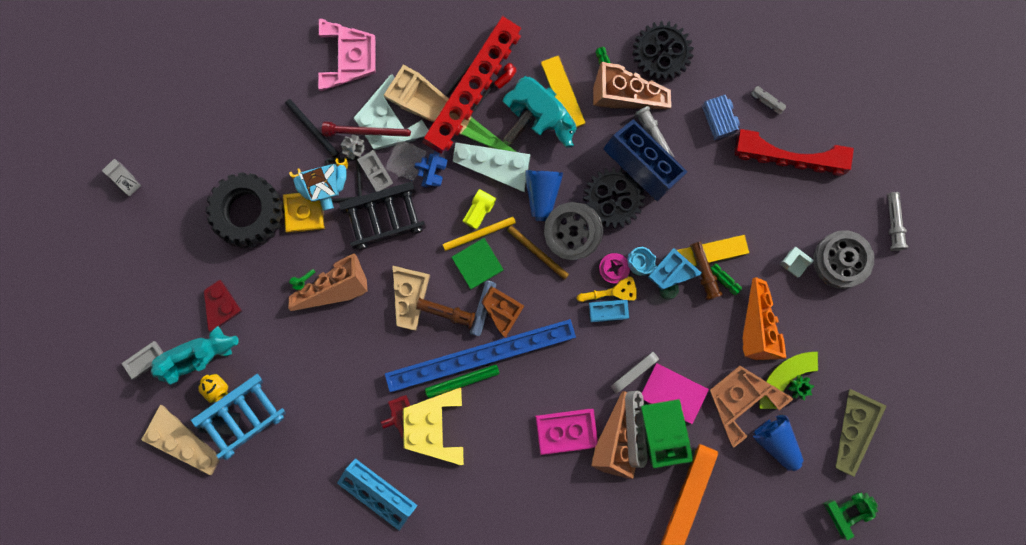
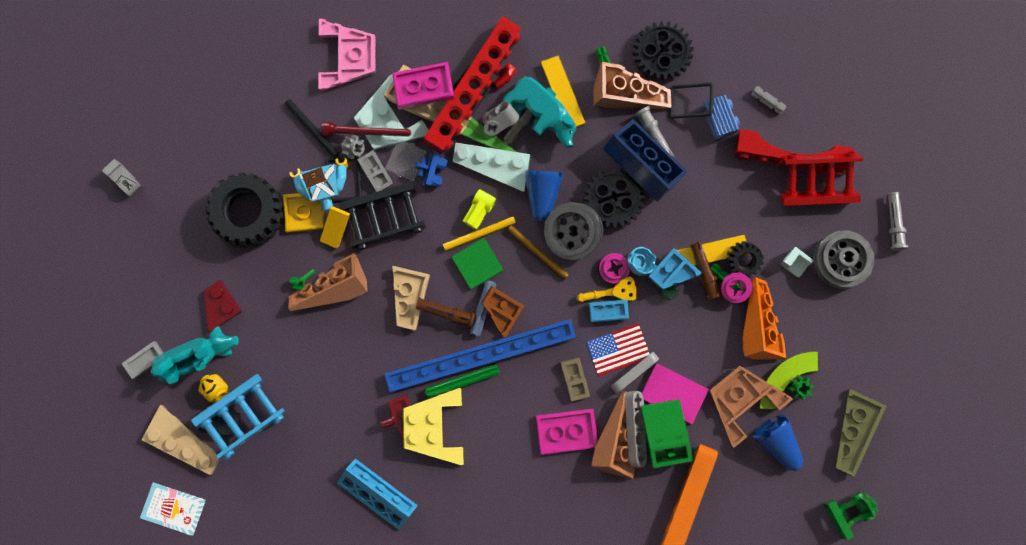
none -> sticker [140,482,206,536]
none -> yellow tile [320,206,350,249]
none -> dark pink tile [392,62,454,110]
none -> light grey piece [482,101,519,136]
none -> dark tan slope [560,357,590,402]
none -> sticker [586,323,649,376]
none -> black piece [669,82,714,119]
none -> dark pink gear [721,272,752,303]
none -> black tyre [726,241,764,278]
none -> red fence [780,151,863,206]

